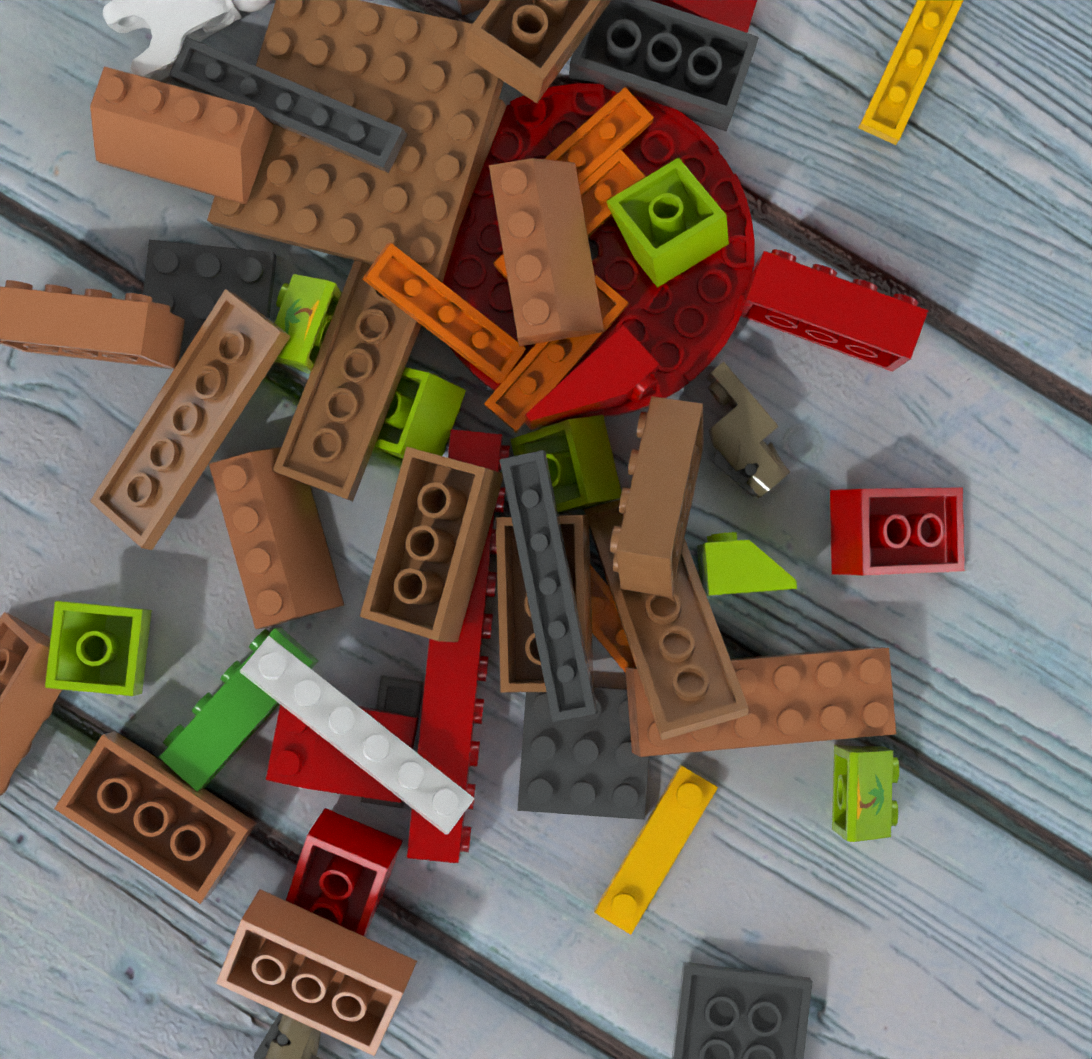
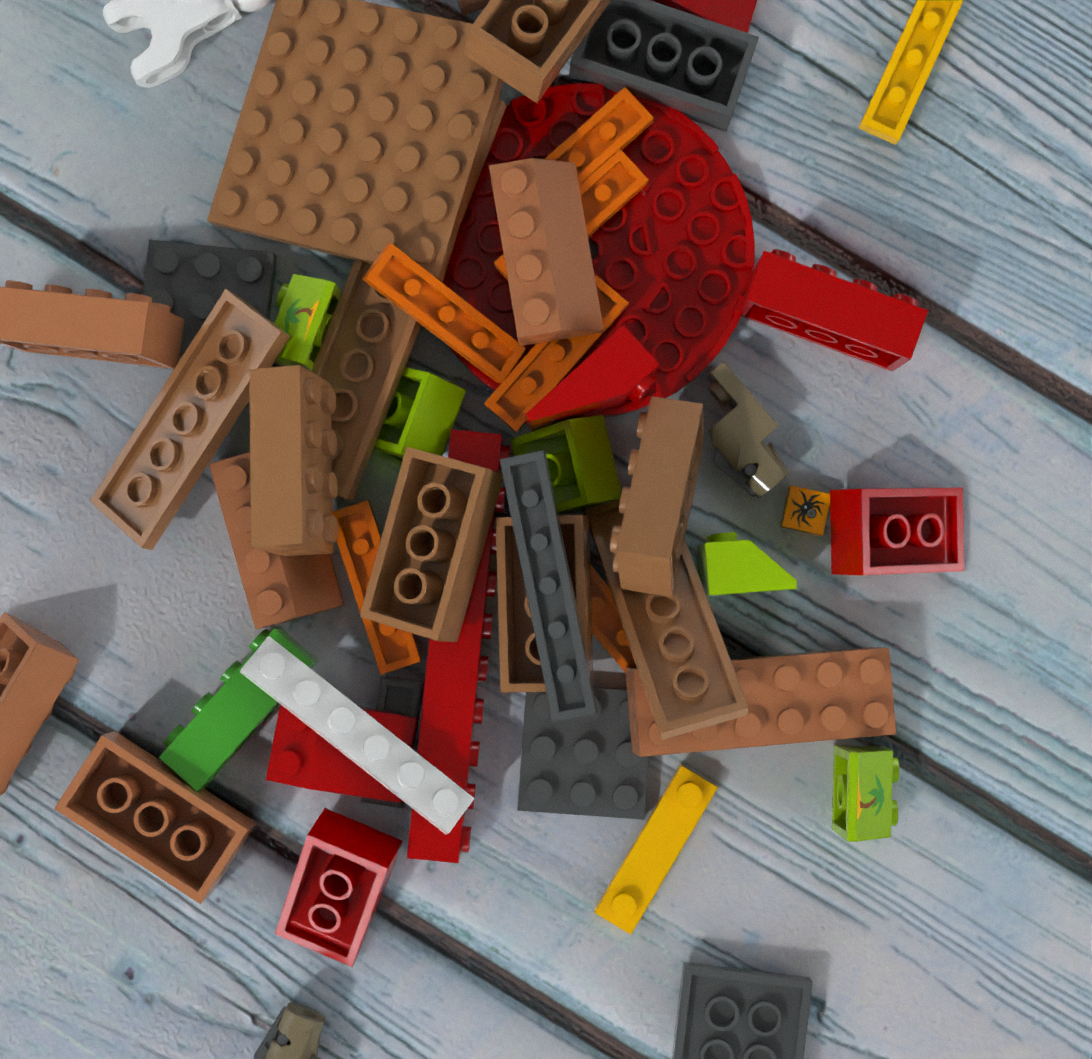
lime slope [45,601,152,696] -> none
nougat slope [90,66,274,205] -> none
dark grey plate [169,37,408,173] -> none
nougat brick [216,889,417,1056] -> none
lime slope [607,158,729,288] -> none
none -> medium nougat brick [249,365,339,556]
none -> orange plate [333,500,422,675]
none -> light orange tile [780,485,830,536]

